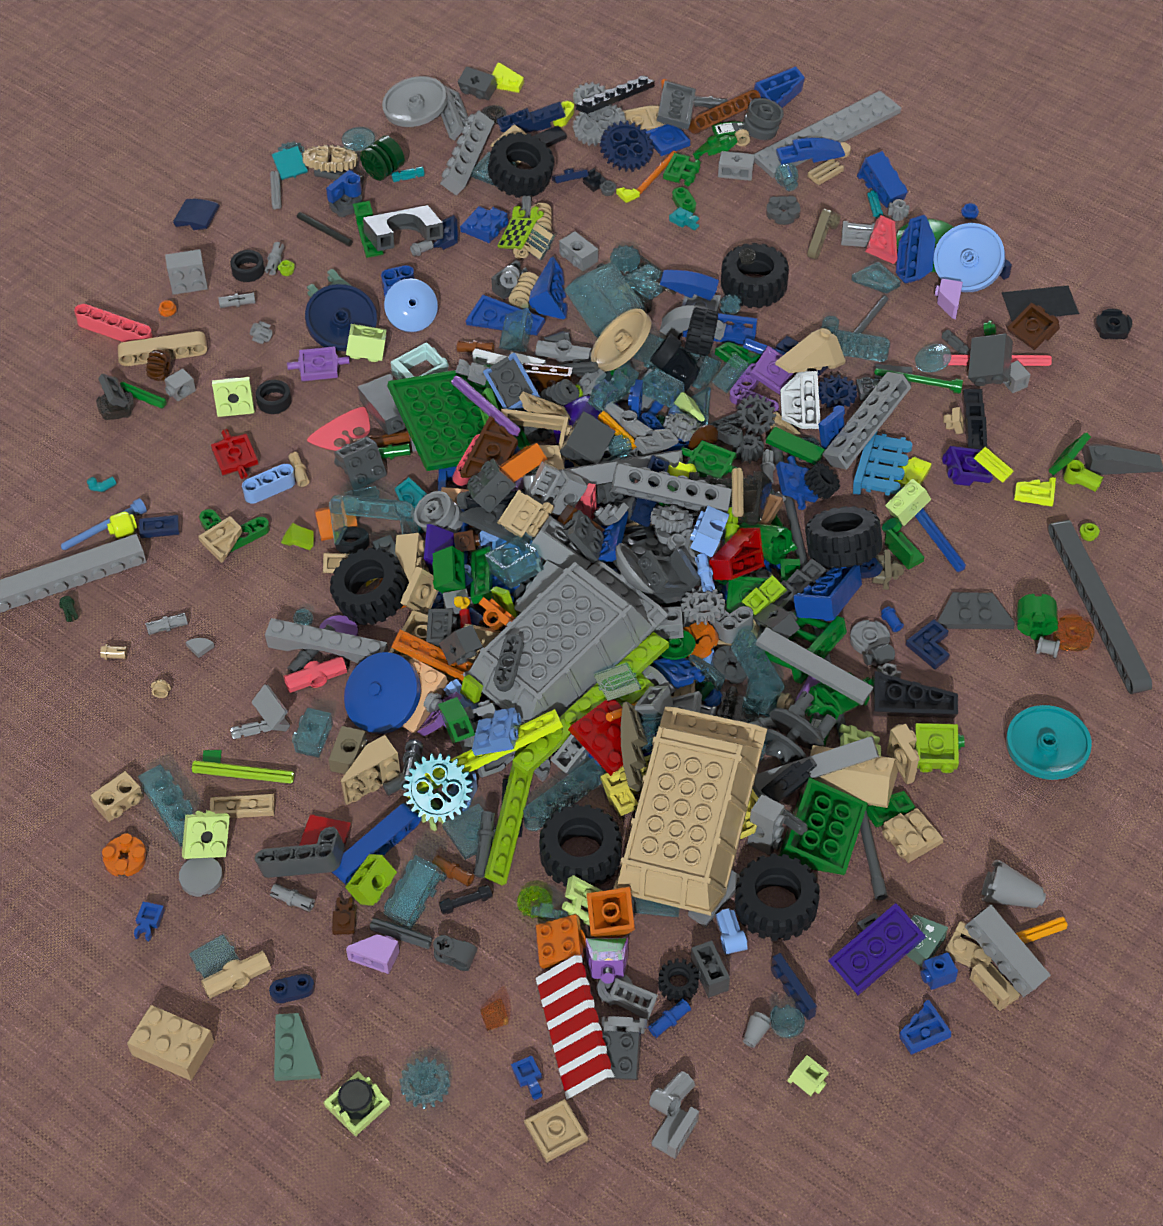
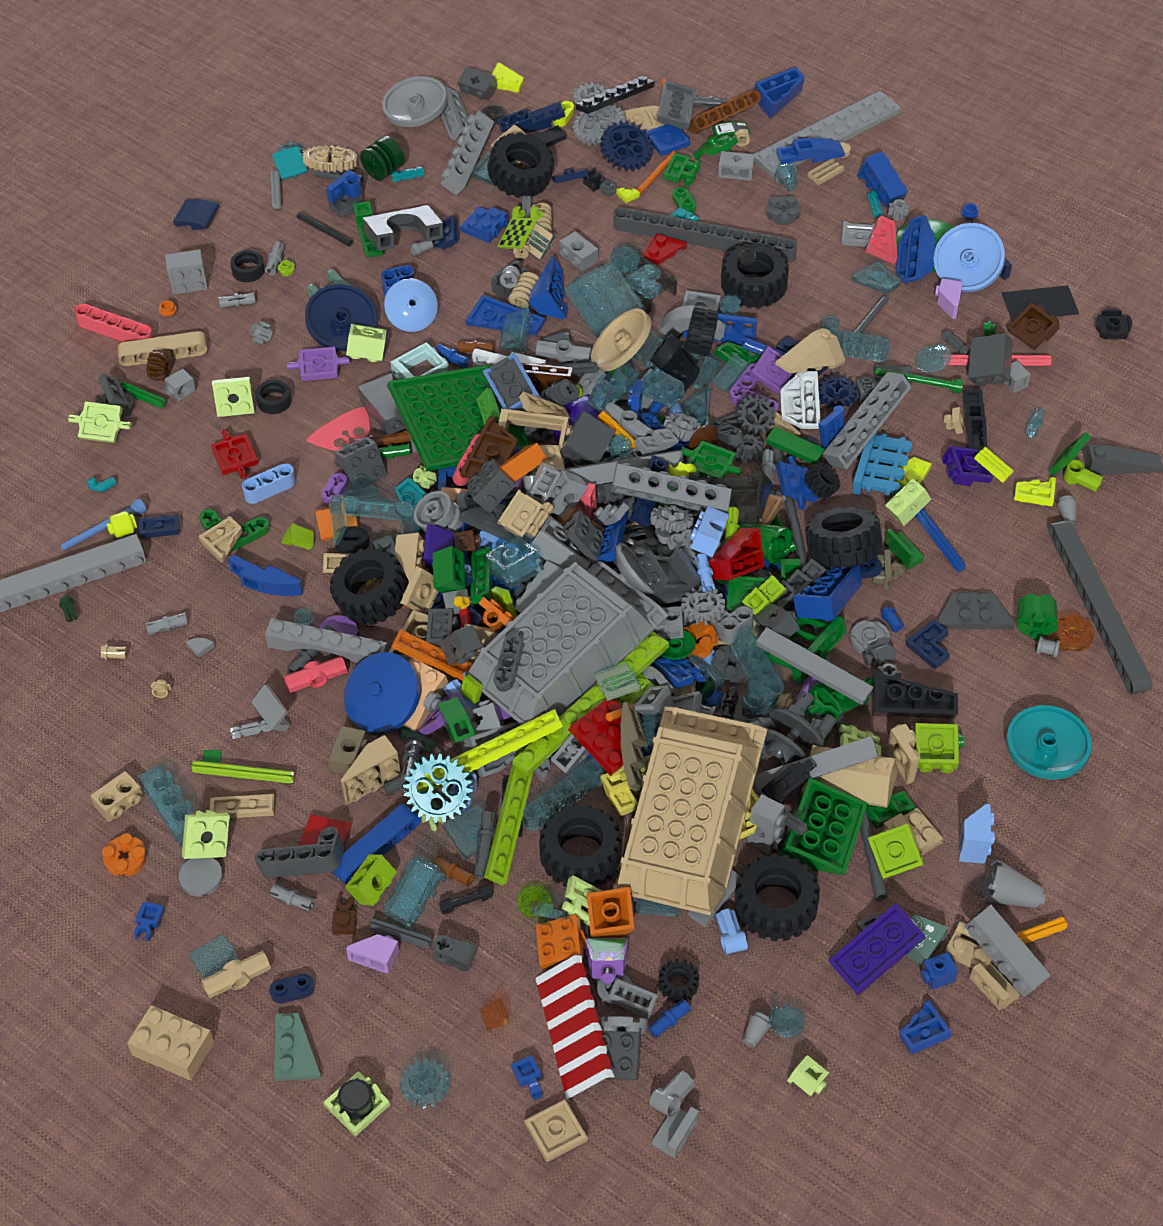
tan axle [288,452,309,487] -> none
clear light blue brick [292,708,333,758] -> none
clear light blue dish [342,127,375,151] -> none
medium lavender axle [451,376,520,437] -> none
light grey plate [456,359,489,386] -> none
medium blue plate [472,708,521,756] -> none
blue slope [659,270,719,301] -> none
yellowish green slope [674,392,705,422] -> none
dark grey brick [690,940,730,998] -> none
tan axle [732,468,744,518] -> none
dark grey wheel [742,98,784,140] -> none
dark blue plate [771,953,817,1020] -> none
dark tan beam [807,209,841,260] -> none
green tile [882,517,902,534] -> none
lime plate [1080,523,1100,541] -> none
none -> yellowish green plate [68,402,132,444]
none -> blue slope [228,555,303,596]
none -> medium lavender beam [322,473,348,505]
none -> clear green axle [398,726,436,753]
none -> yellowish green gear [413,466,437,489]
none -> blue pin [435,344,470,369]
none -> dark grey beam [613,207,797,263]
none -> red wing [643,233,687,265]
none -> lime plate [868,823,925,879]
none -> light blue slope [959,804,995,864]
none -> clear light blue axle [1025,407,1046,439]
none -> light grey cone [1057,495,1077,525]

